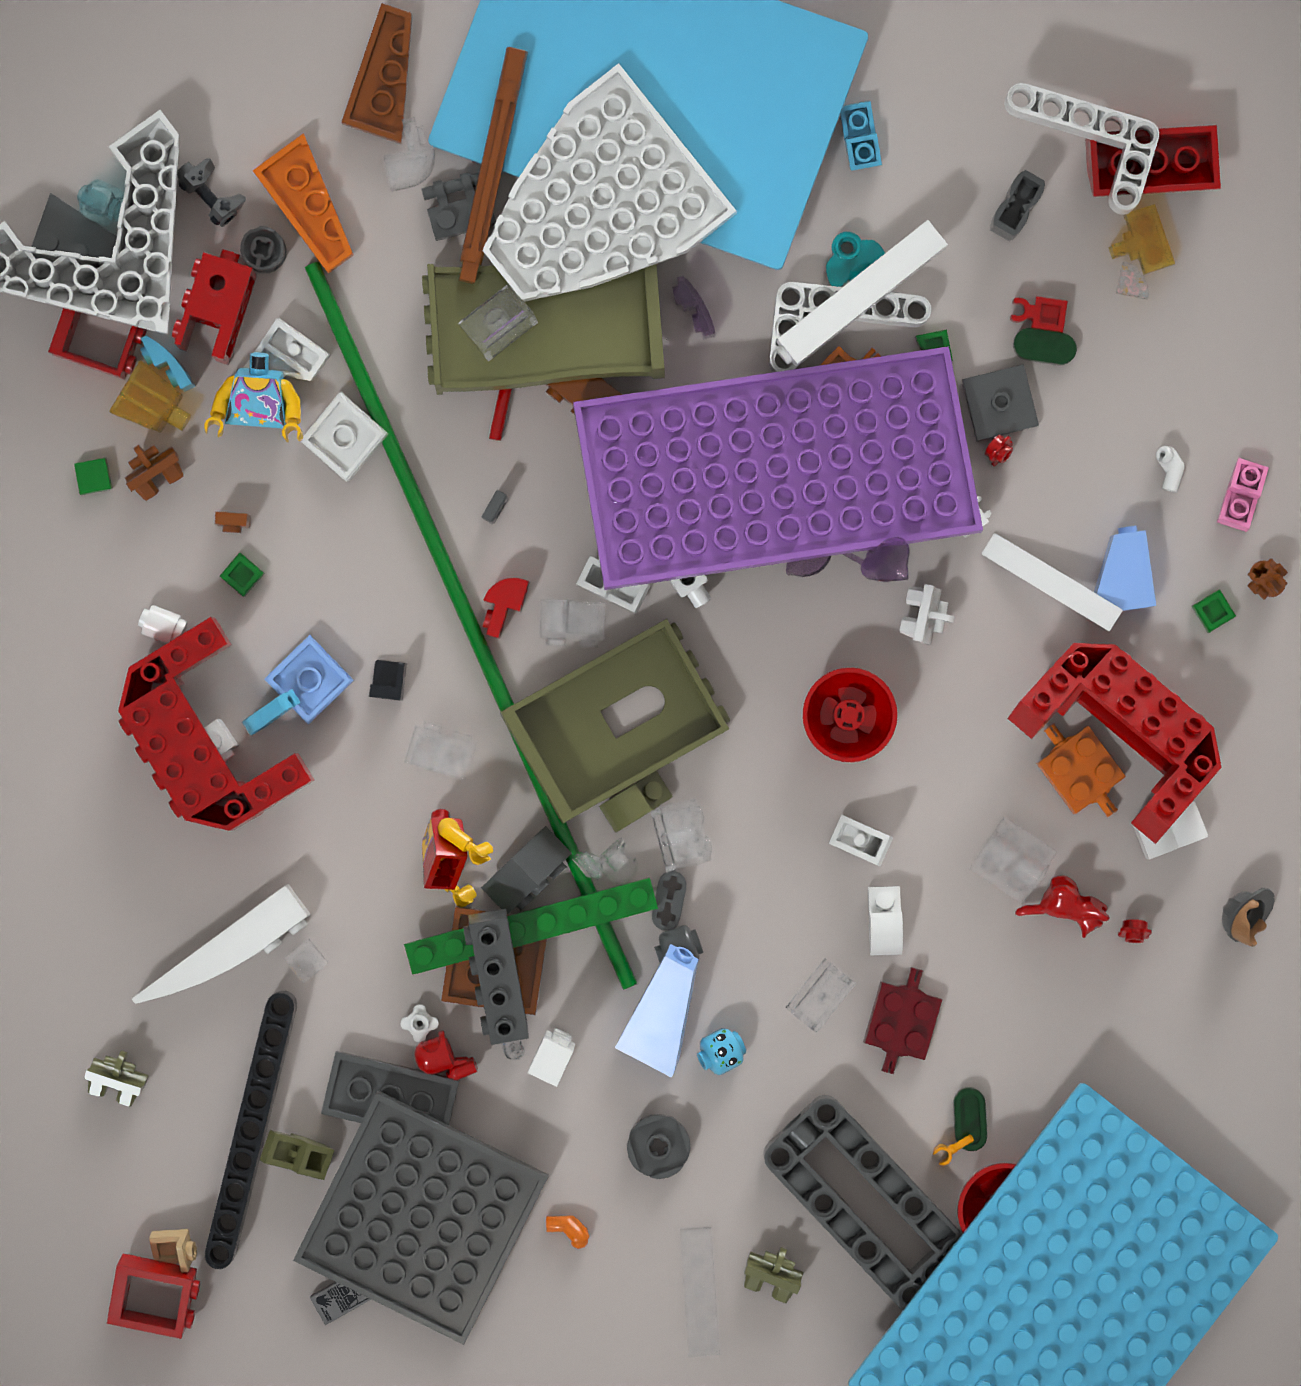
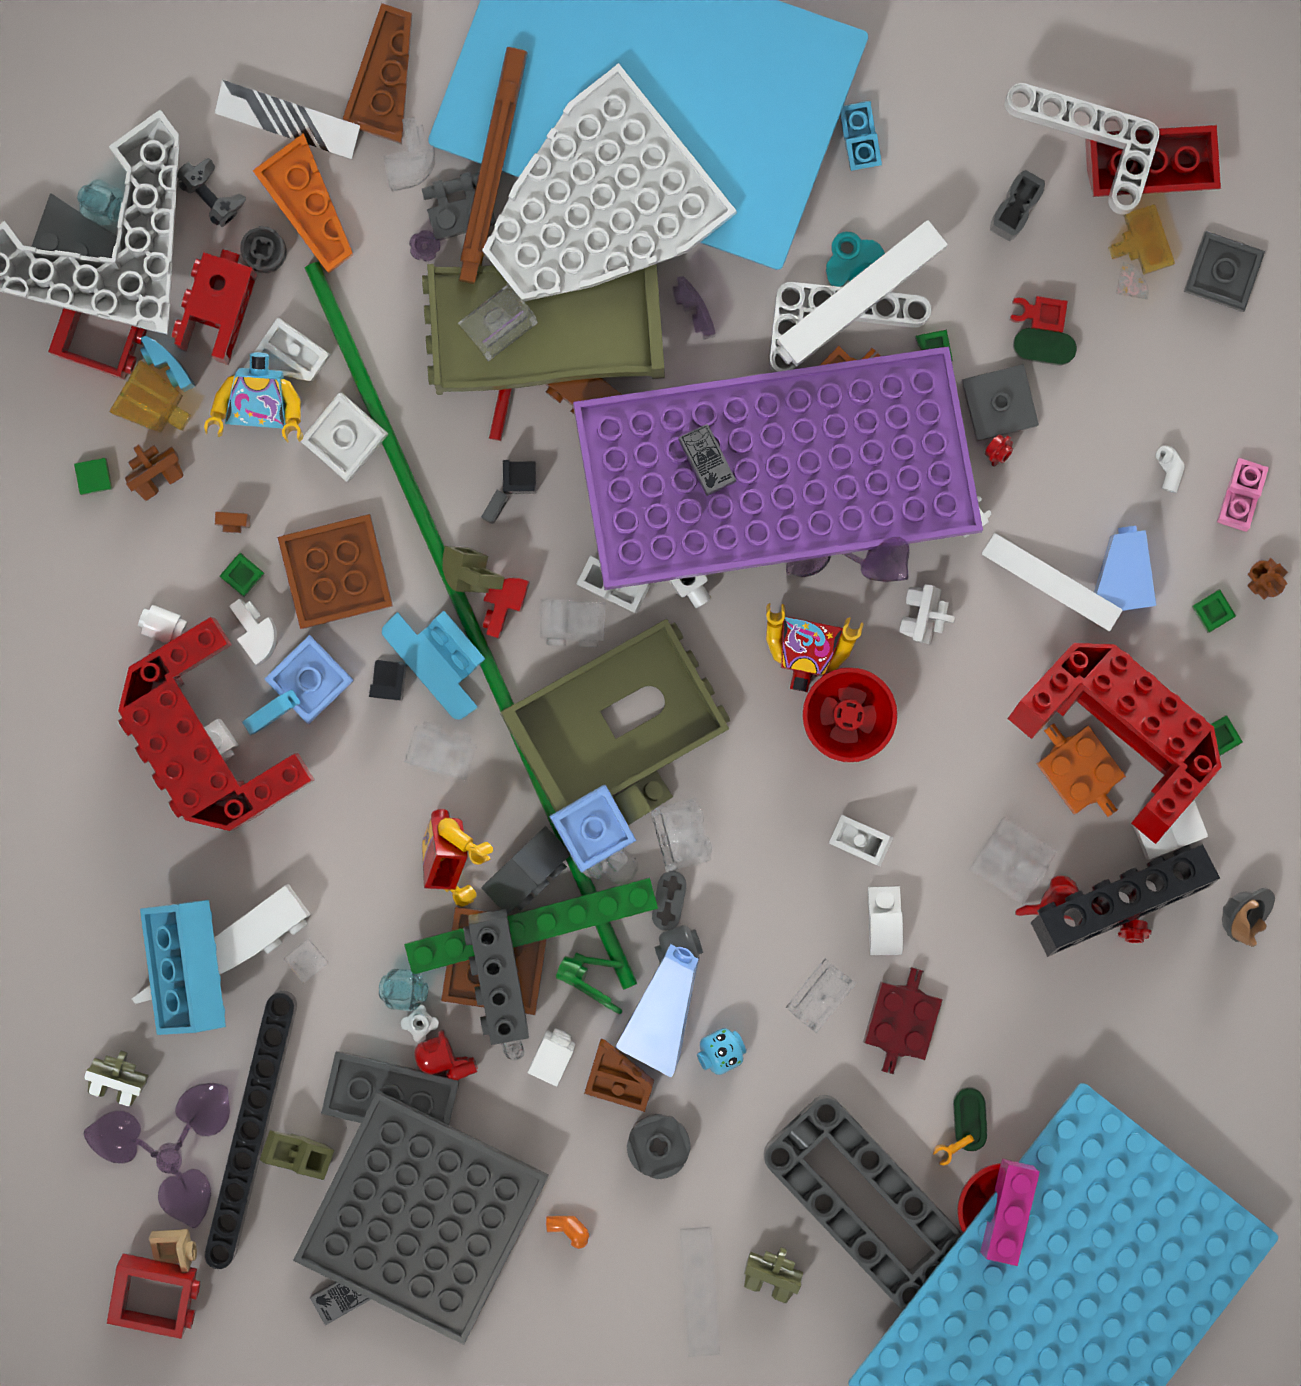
none -> clear purple plant [83,1083,230,1228]
none -> medium azure slope [140,900,226,1035]
none -> white sticker [215,79,360,159]
none -> white brick [229,599,277,666]
none -> dark orange plate [277,514,393,629]
none -> clear light blue head [379,969,428,1011]
none -> medium azure plate [382,611,485,720]
none -> clear purple plate [409,230,440,262]
none -> olive brick [443,546,505,593]
none -> black panel [503,460,536,494]
none -> light blue plate [549,785,637,873]
none -> green plant [556,952,623,1014]
none -> dark orange wing [584,1039,654,1112]
none -> flat silver tile [678,424,736,496]
none -> torso [766,603,864,693]
none -> dark pink arch [980,1159,1040,1266]
none -> black brick [1031,844,1220,957]
none -> dark grey tile [1184,231,1265,312]
none -> green tile [1211,715,1243,756]

